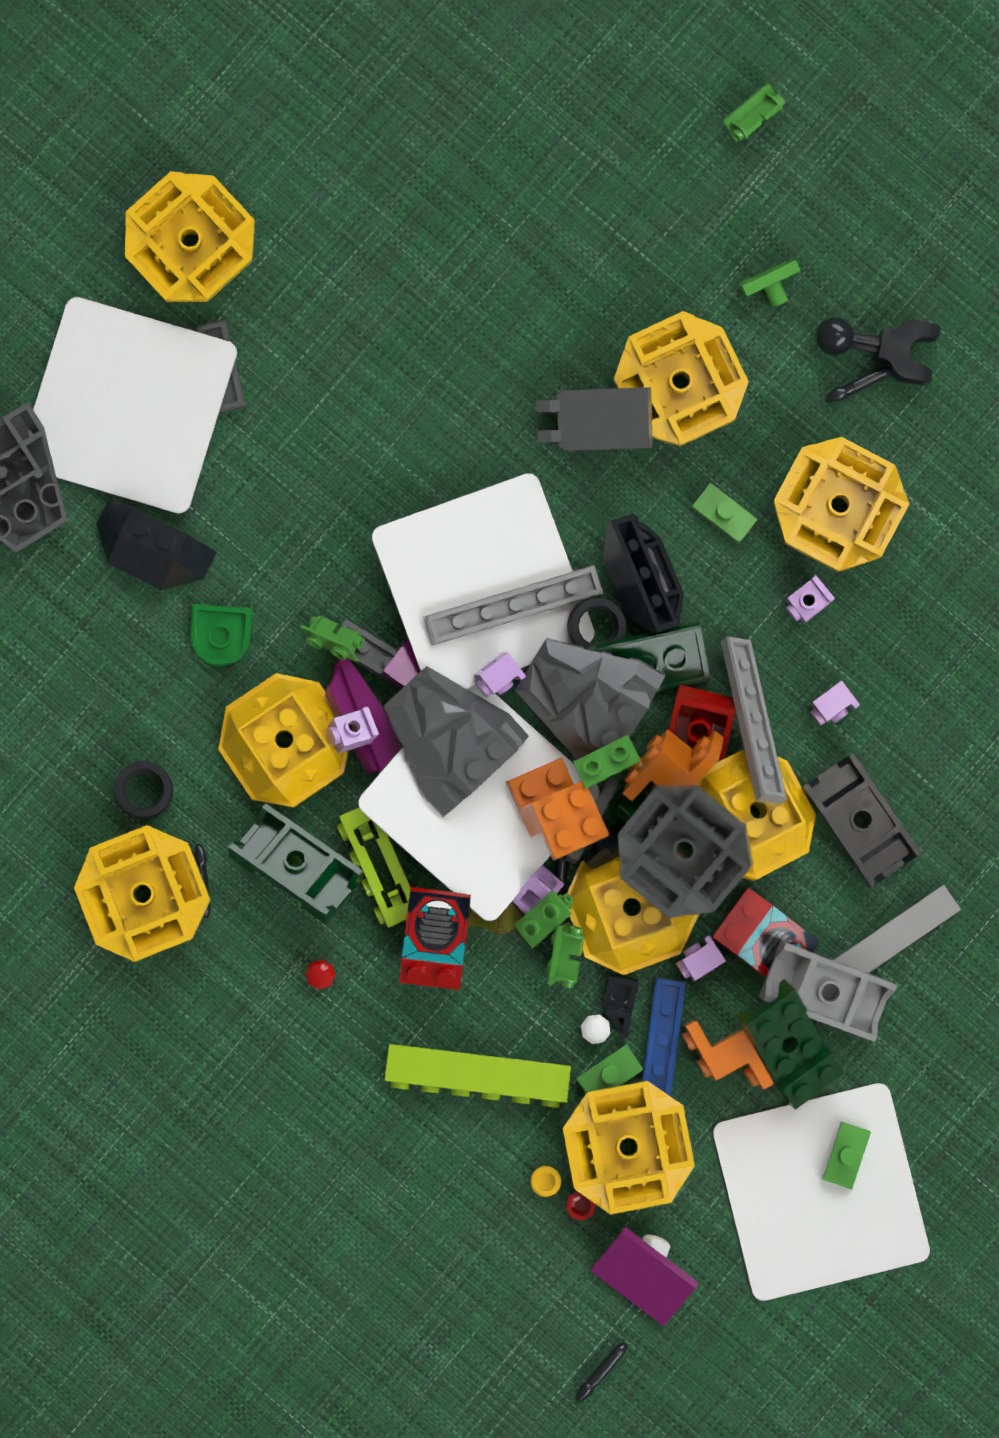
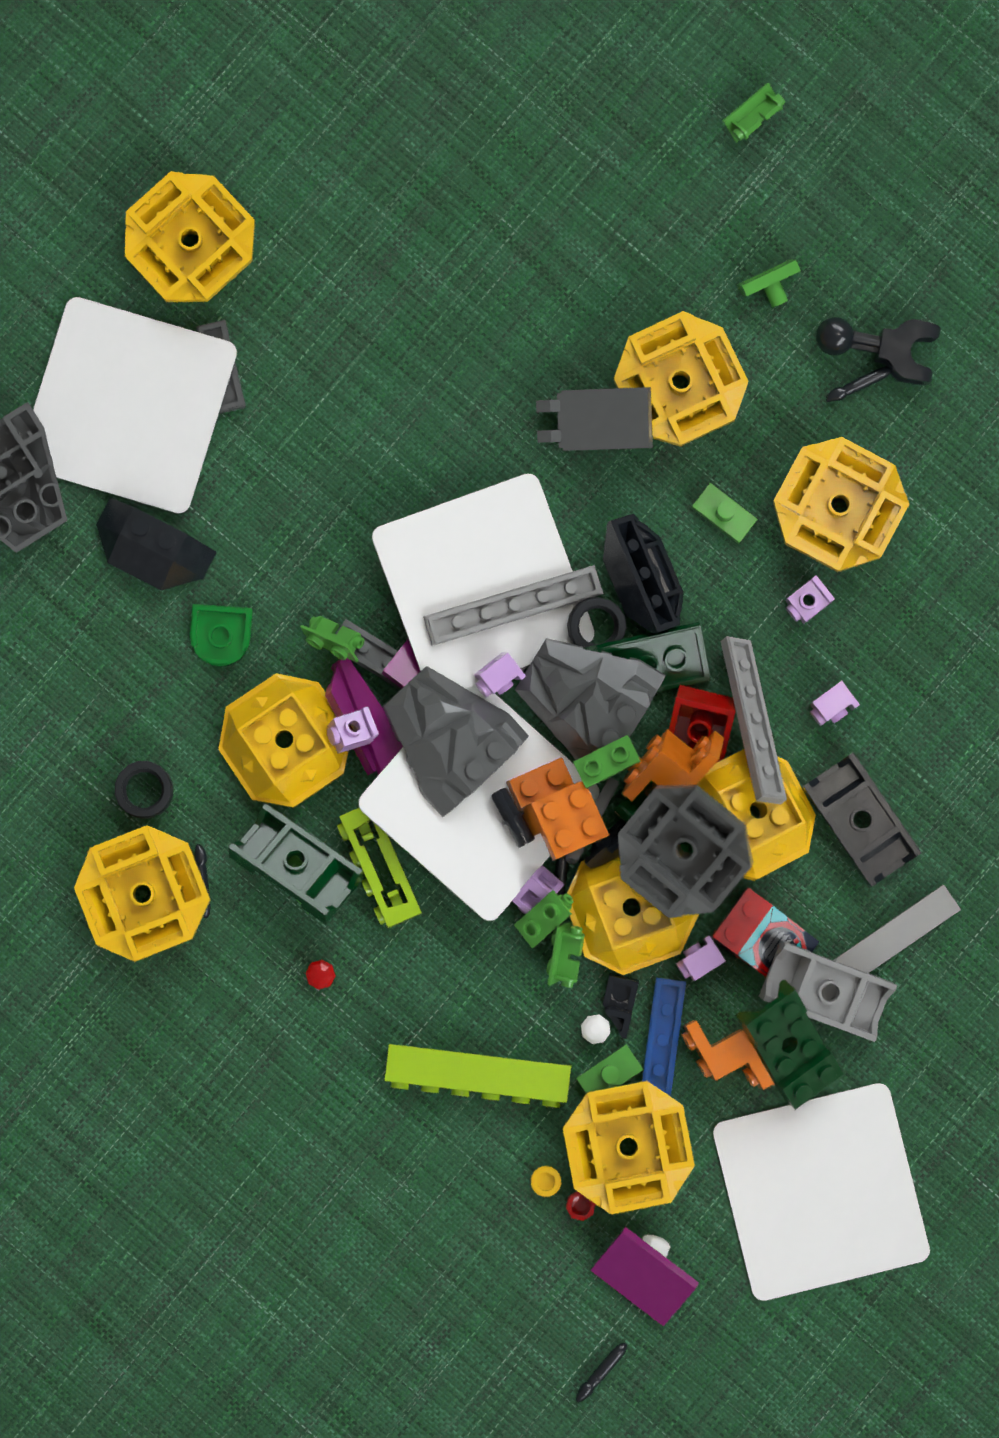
slope [399,887,471,990] -> none
clear yellow tile [468,902,521,935] -> none
bright green tile [822,1121,871,1190] -> none
none -> black axle [491,788,535,848]

